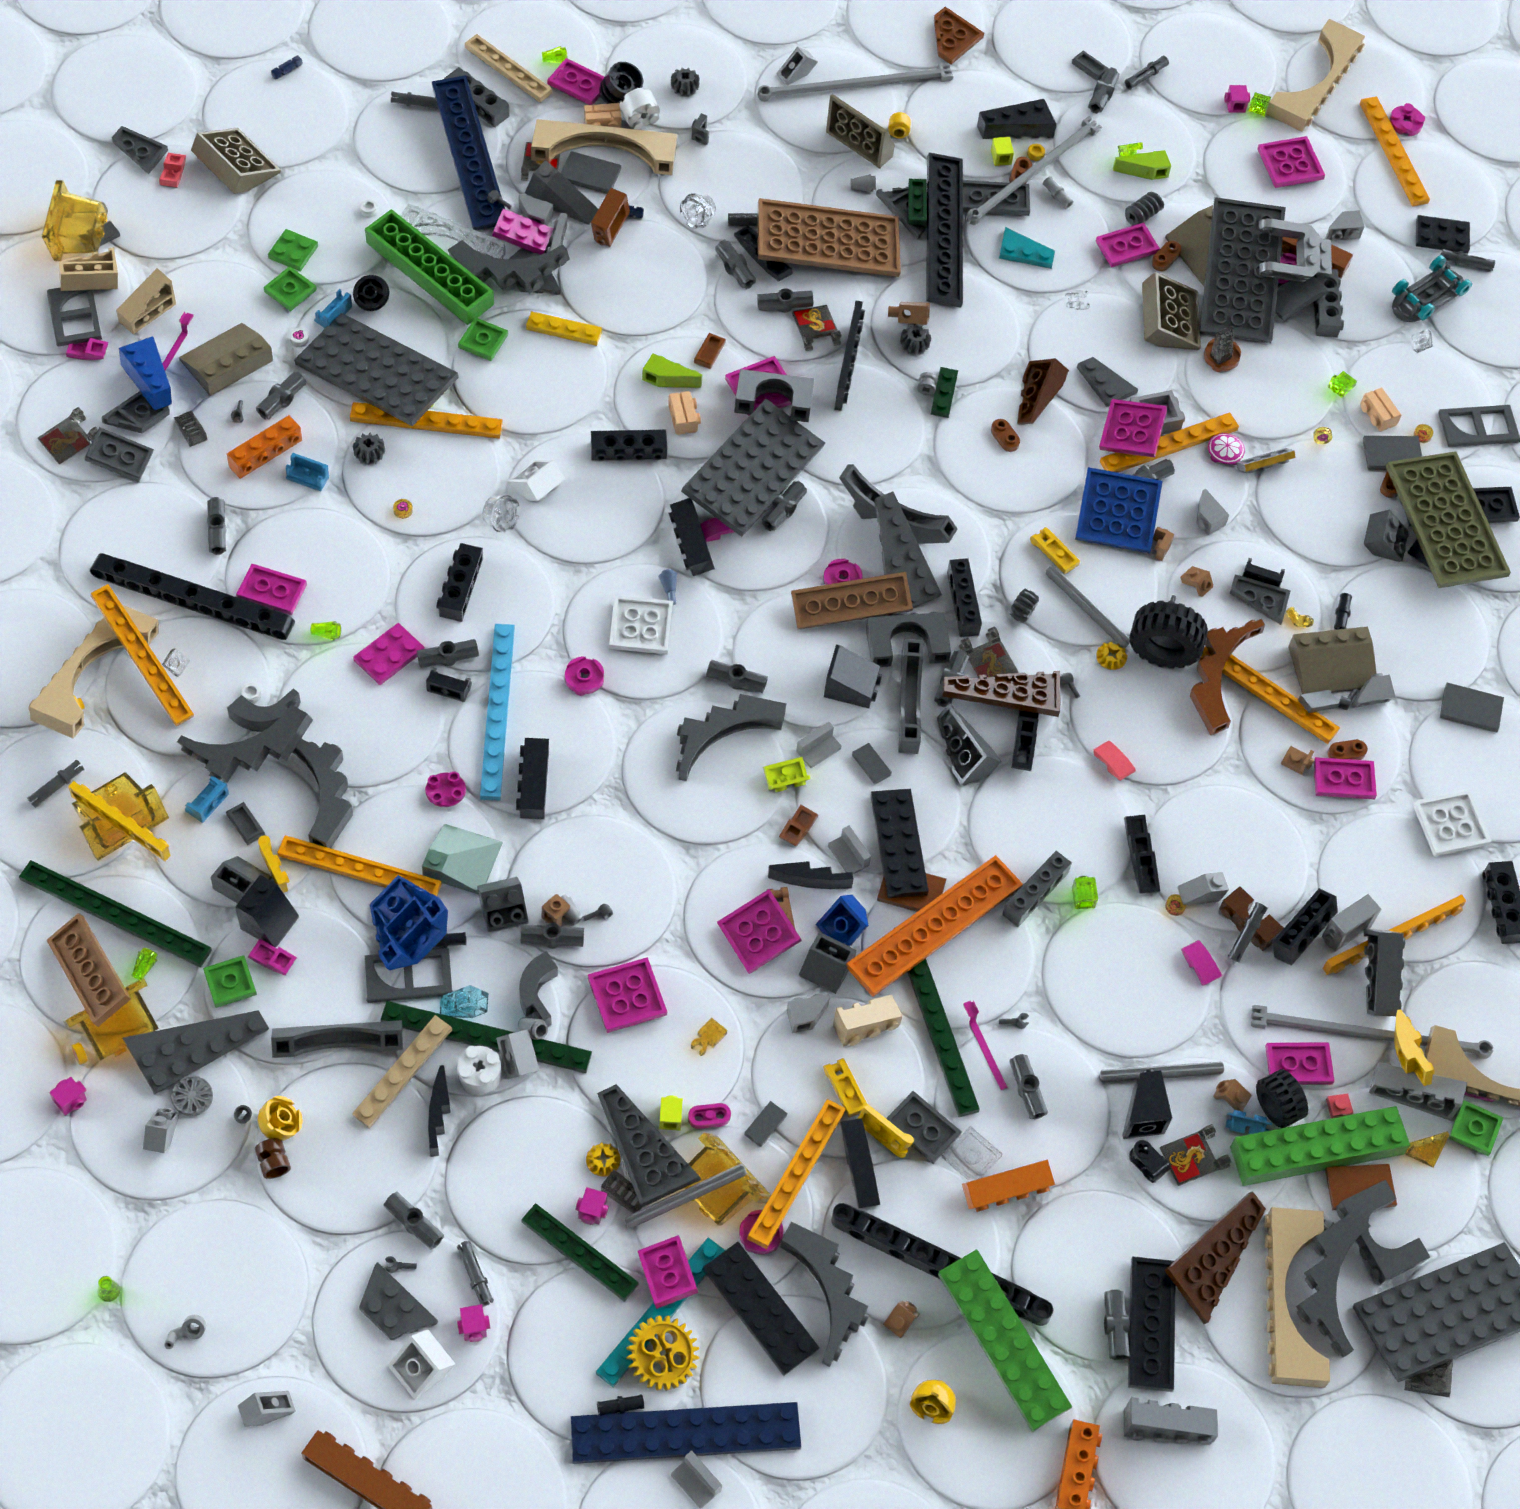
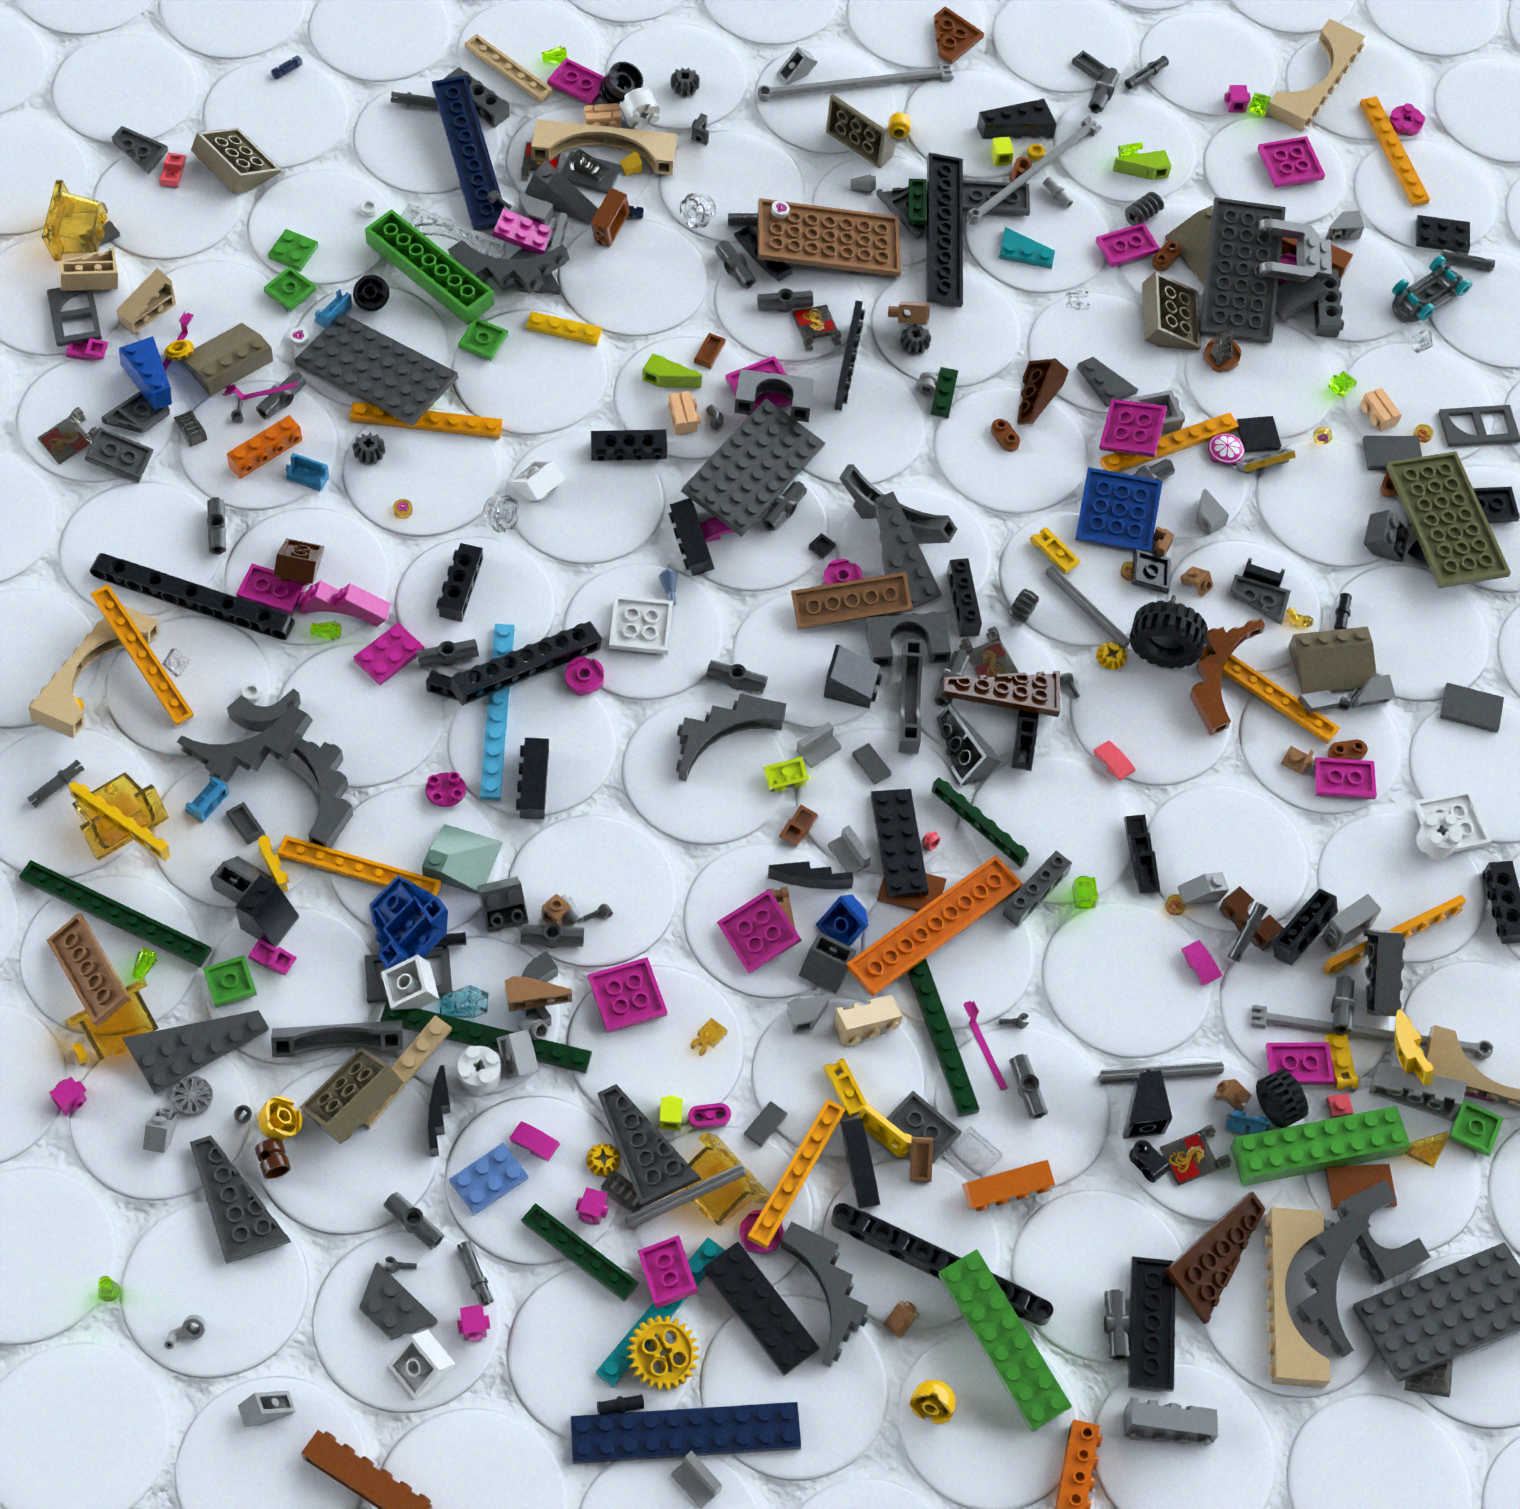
none -> yellow gear [164,340,195,361]
none -> dark grey wing [190,1135,291,1264]
none -> dark pink piece [222,382,298,400]
none -> reddish brown slope [274,538,325,585]
none -> dark pink arch [298,580,391,627]
none -> dark tan slope [299,1047,404,1144]
none -> white slope [381,954,439,1010]
none -> medium blue plate [449,1143,528,1215]
none -> black brick [450,621,602,706]
none -> medium nougat slope [505,976,572,1012]
none -> dark pink slope [509,1121,560,1161]
none -> clear smoke slope [570,149,610,183]
none -> yellow slope [620,151,642,176]
none -> dark grey arm [706,404,724,430]
none -> white tile [771,200,790,219]
none -> black tile [809,533,836,559]
none -> medium nougat tile [909,1137,933,1182]
none -> coral plate [922,832,940,851]
none -> dark green plate [931,777,1029,868]
none -> clear yellow tile [1120,561,1133,581]
none -> black tile [1132,549,1171,594]
none -> black tile [1236,416,1282,453]
none -> yellow plate [1324,1034,1359,1090]
none -> dark grey piece [1331,975,1356,1036]
none -> white brick [1416,812,1463,859]

